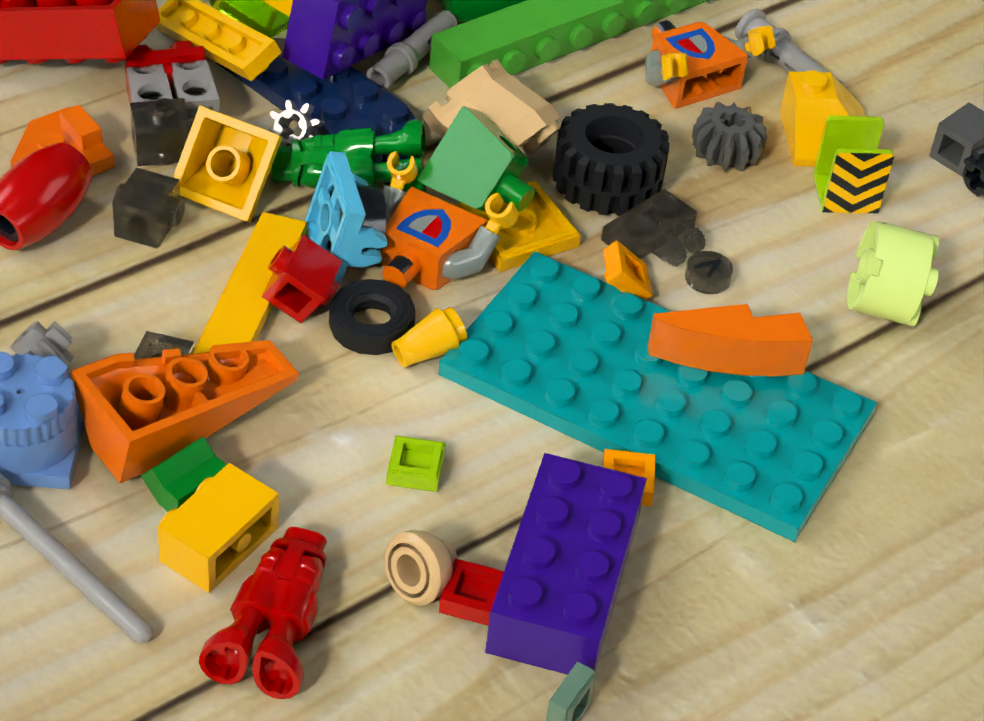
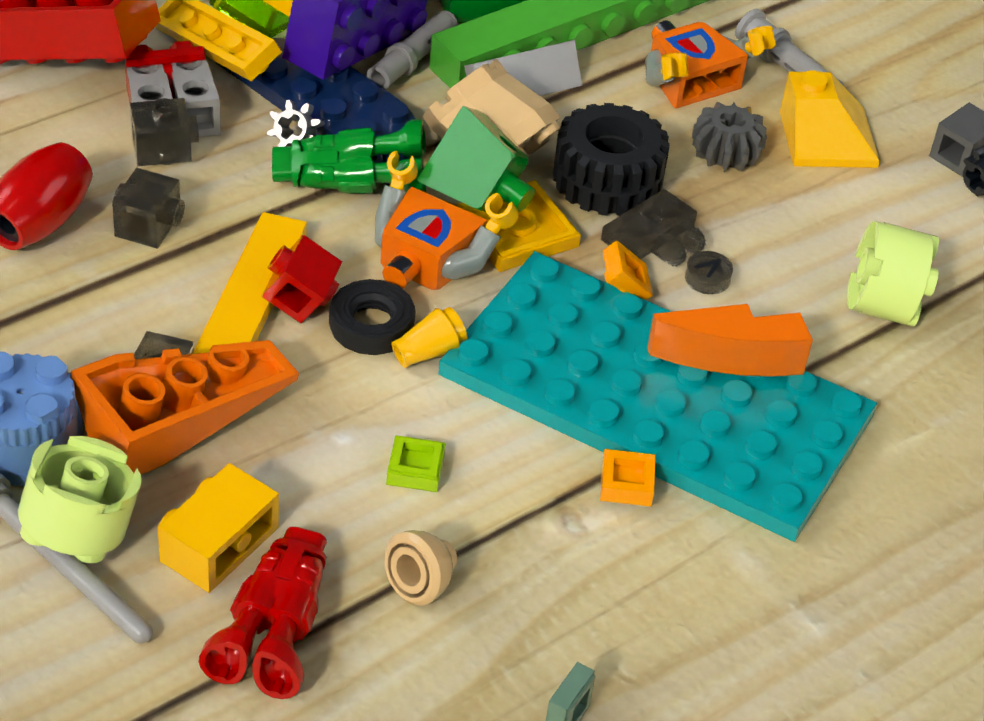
orange plate [10,105,115,176] -> none
light grey gear [10,321,74,366] -> none
green piece [140,436,227,512] -> none
yellow slope [168,106,283,223] -> none
medium azure piece [305,151,388,286] -> none
red plate [439,558,504,626] -> none
dark purple brick [485,453,647,675] -> none
piece [813,115,894,214] -> none
none -> yellowish green brick [18,436,142,563]
none -> light grey sticker [464,40,582,96]

